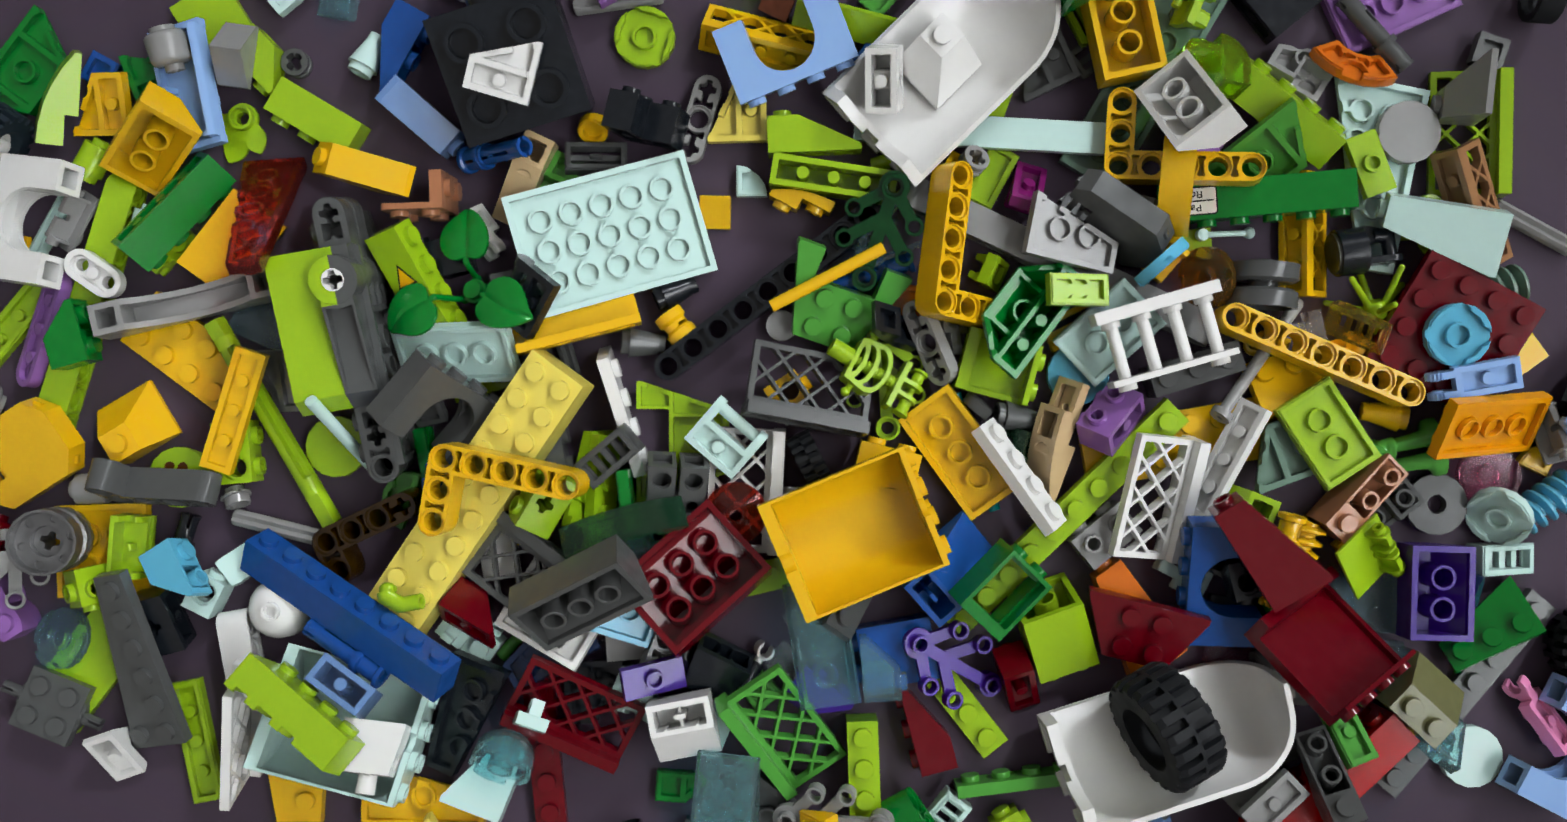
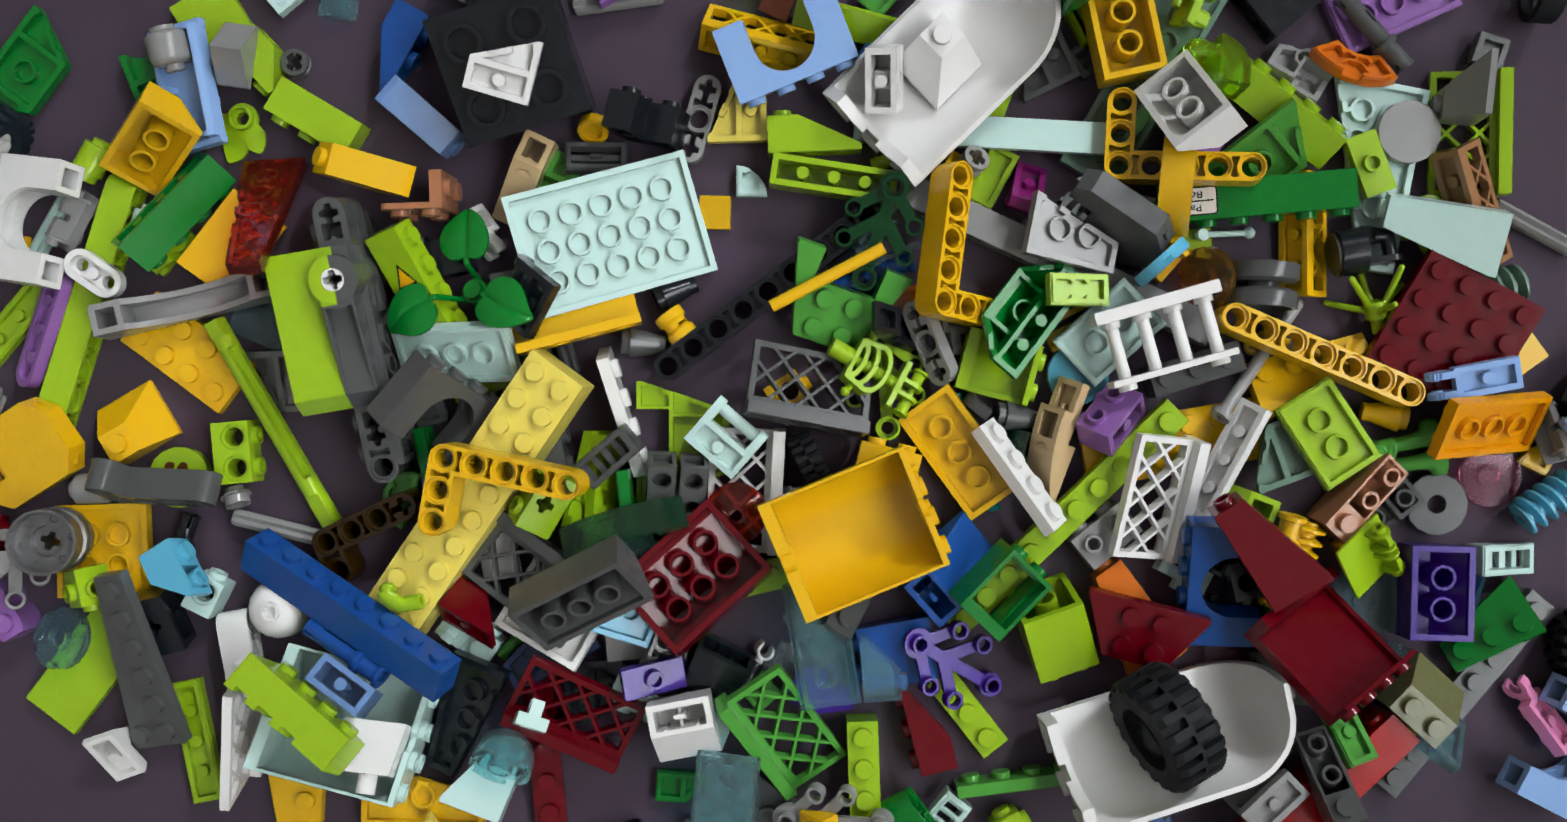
dark grey plate [0,664,105,747] -> none
lime slope [34,50,82,146] -> none
green slope [43,298,103,370] -> none
yellow wing [73,72,132,136] -> none
blue tile [81,50,123,82] -> none
lime hinge [106,513,157,580] -> none
yellow plate [199,345,270,476] -> none
light aqua slope [215,543,251,587] -> none
light aqua bar [305,395,367,470] -> none
lime tile [305,416,362,477] -> none
light aqua cone [347,31,381,80] -> none
blue pin [456,136,533,174] -> none
lime tile [614,6,676,70] -> none
light grey tile [766,310,794,342] -> none
yellow slope [769,189,836,218] -> none
lime tile [967,252,1010,293] -> none
dark red slope [992,640,1040,712] -> none
clear tile [1291,309,1327,340] -> none
clear yellow slope [1321,300,1393,355] -> none
medium azure tile [1422,303,1492,366] -> none
light aqua tile [1437,724,1503,788] -> none
light aqua tile [1465,487,1535,546] -> none

